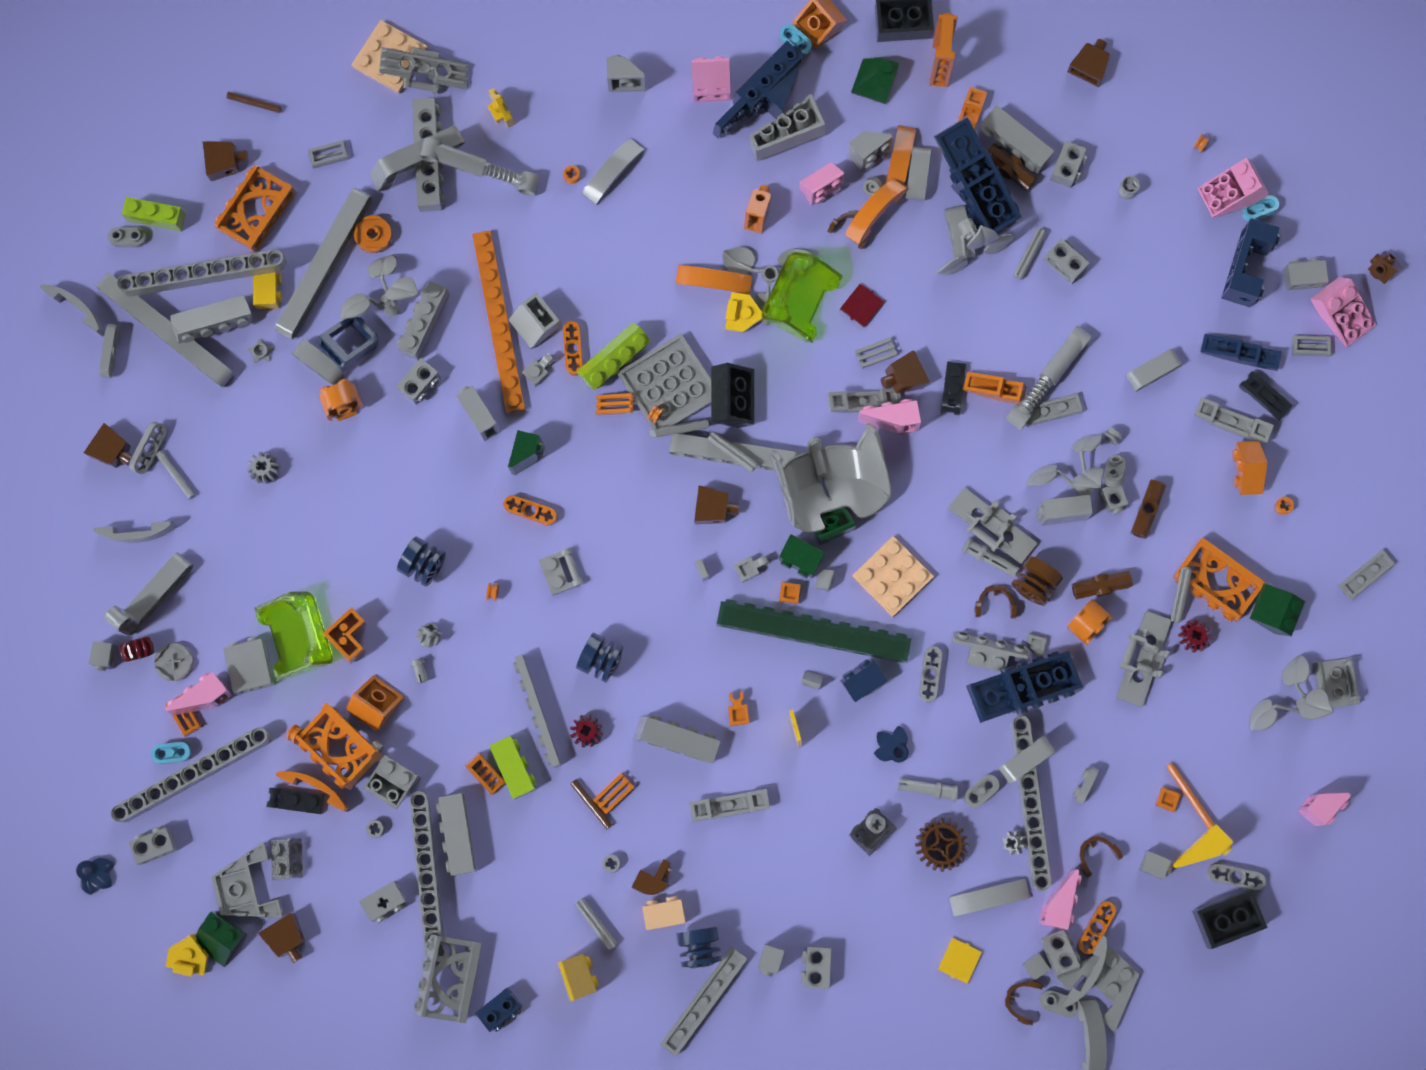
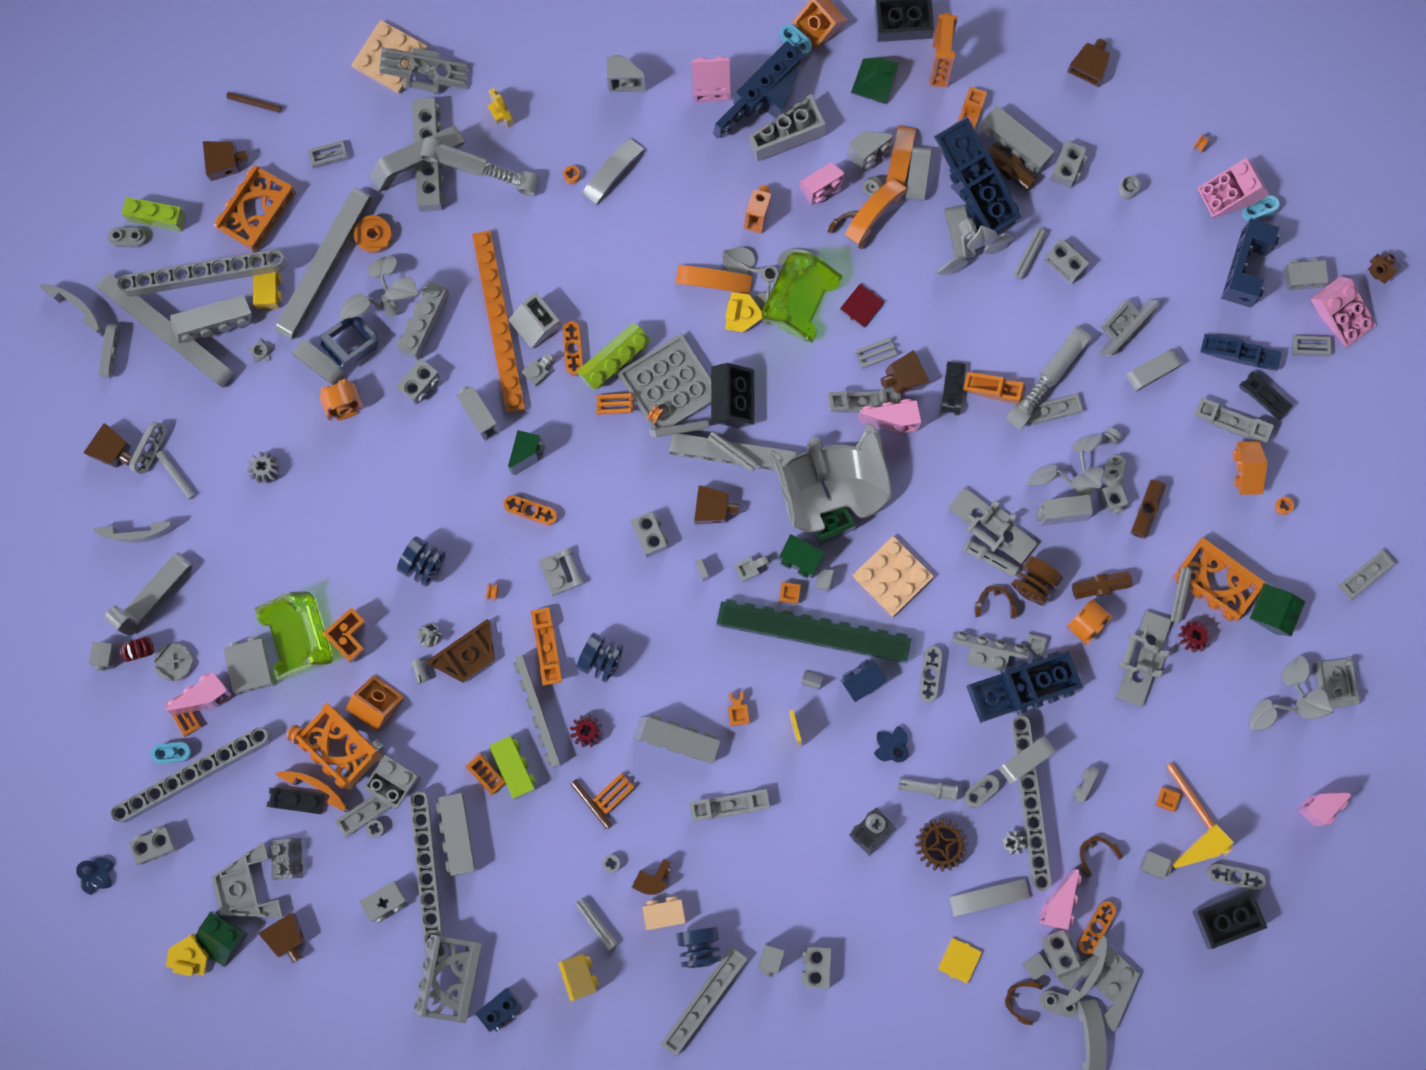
none -> light grey tile [335,795,392,838]
none -> reddish brown wing [426,619,495,683]
none -> orange slope [530,607,562,686]
none -> light grey brick [631,511,669,558]
none -> light grey bracket [1099,299,1160,357]

